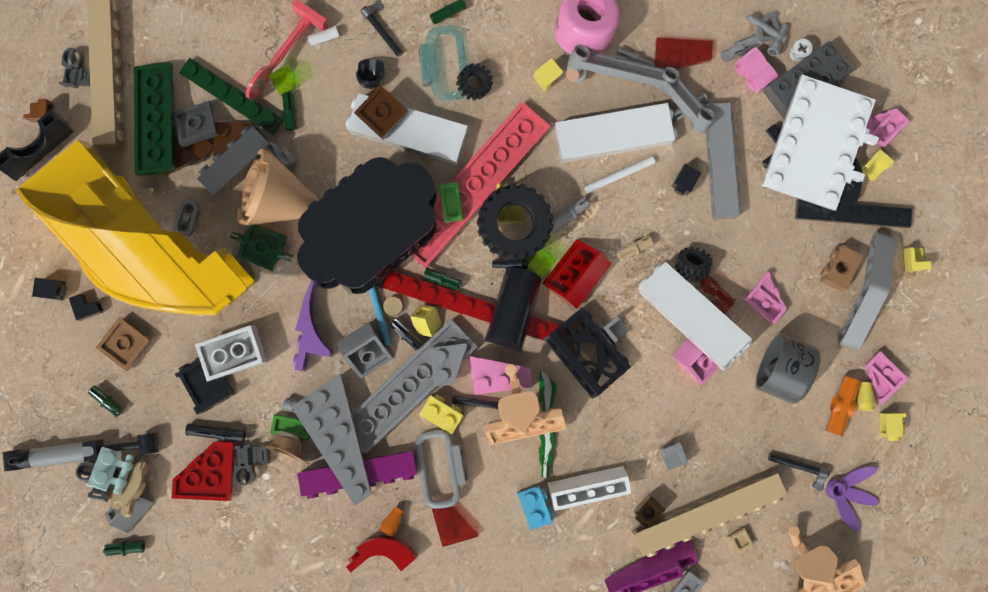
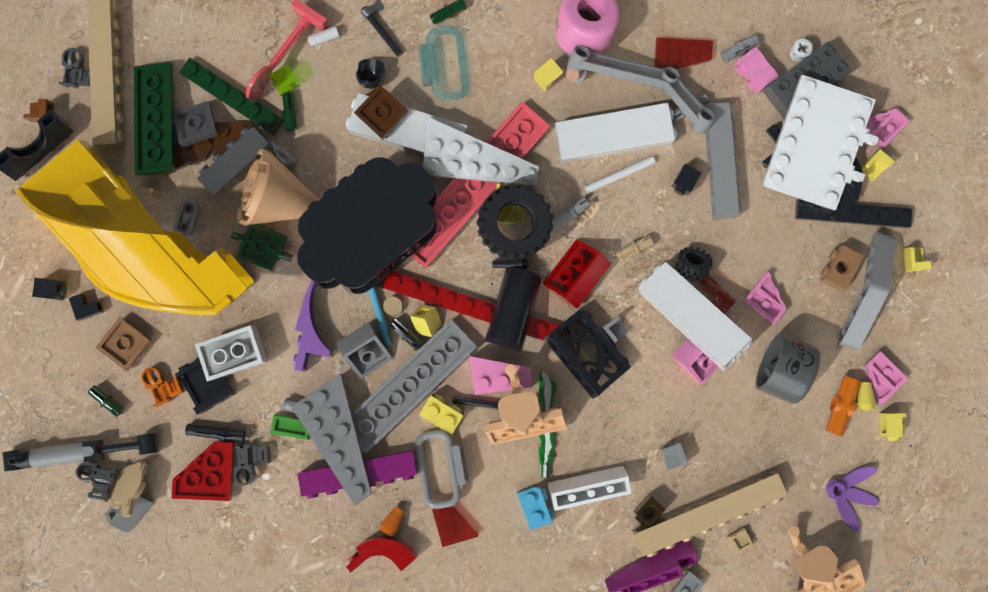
light aqua plate [87,447,135,495] -> none
dark green axle [103,540,145,556] -> none
medium nougat piece [265,431,309,465] -> none
dark green axle [423,267,462,290] -> none
light grey wing [430,343,467,387] -> none
bright green tile [439,182,463,223] -> none
black tyre [456,63,493,101] -> none
clear neon green panel [528,249,556,279] -> none
light grey pin [615,47,654,66] -> none
light grey piece [747,12,789,56] -> none
black piece [768,453,830,491] -> none
none -> orange piece [141,367,184,407]
none -> white wing [423,117,539,186]

